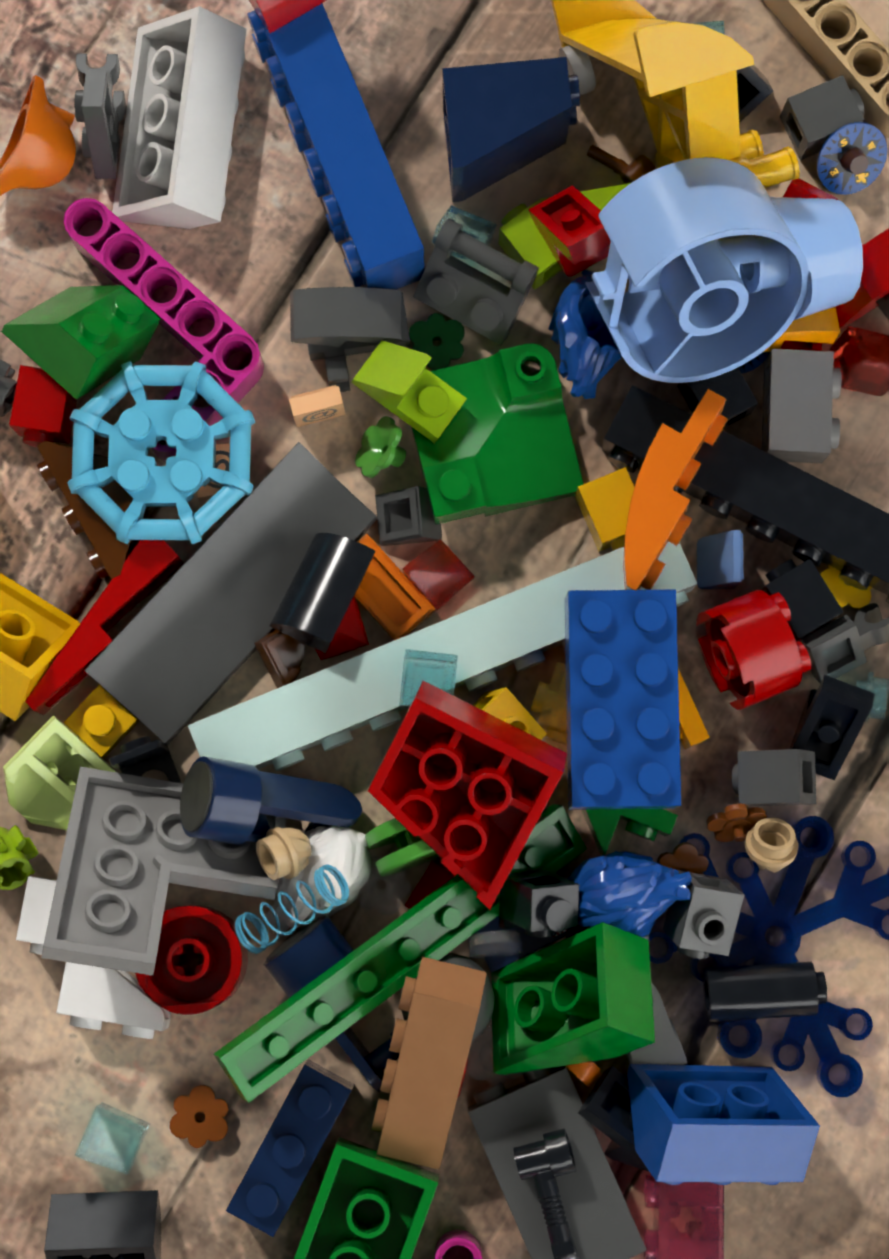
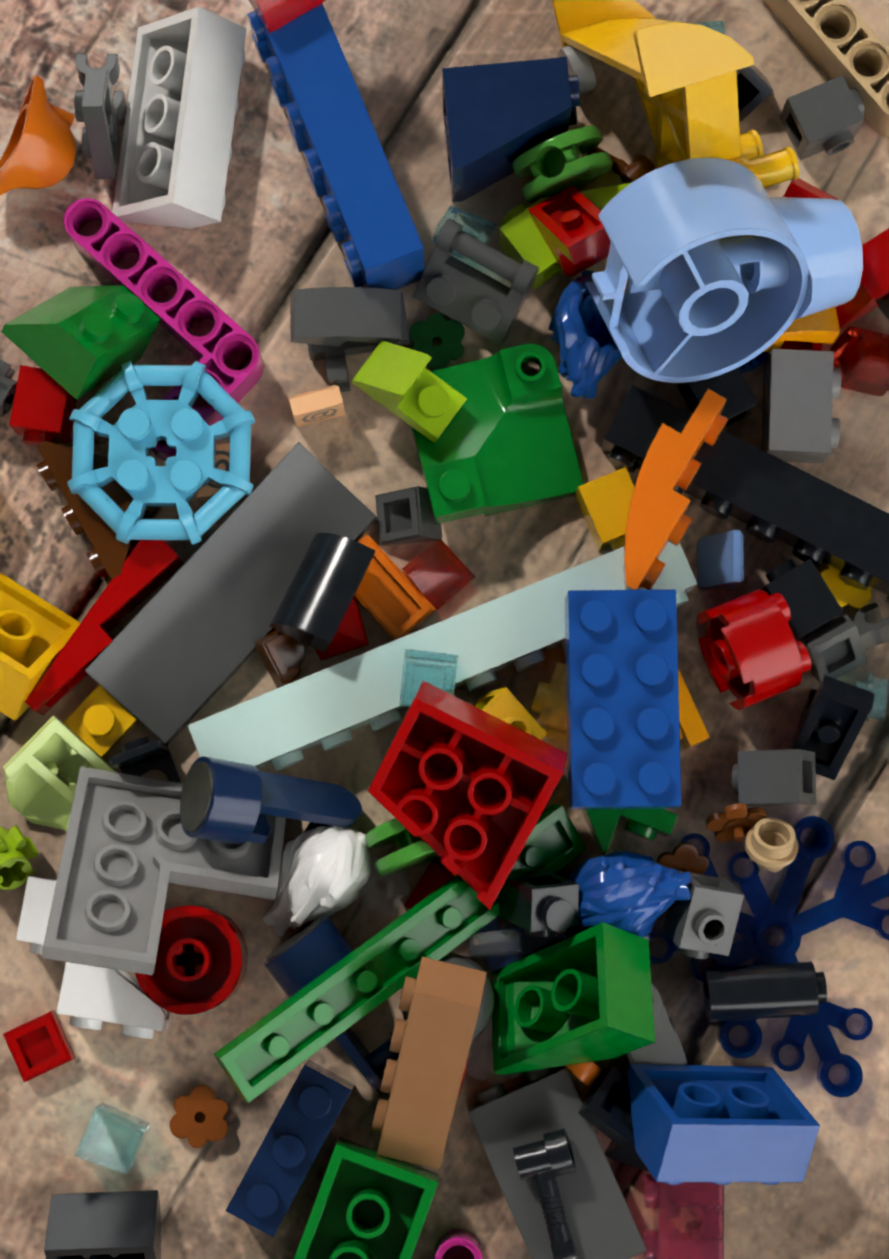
medium azure piece [235,864,349,954] -> none
tan plate [256,827,312,880] -> none
bright green plant [355,416,406,478] -> none
piece [817,122,887,195] -> none
none -> red tile [3,1010,75,1082]
none -> bright green head [512,126,613,203]

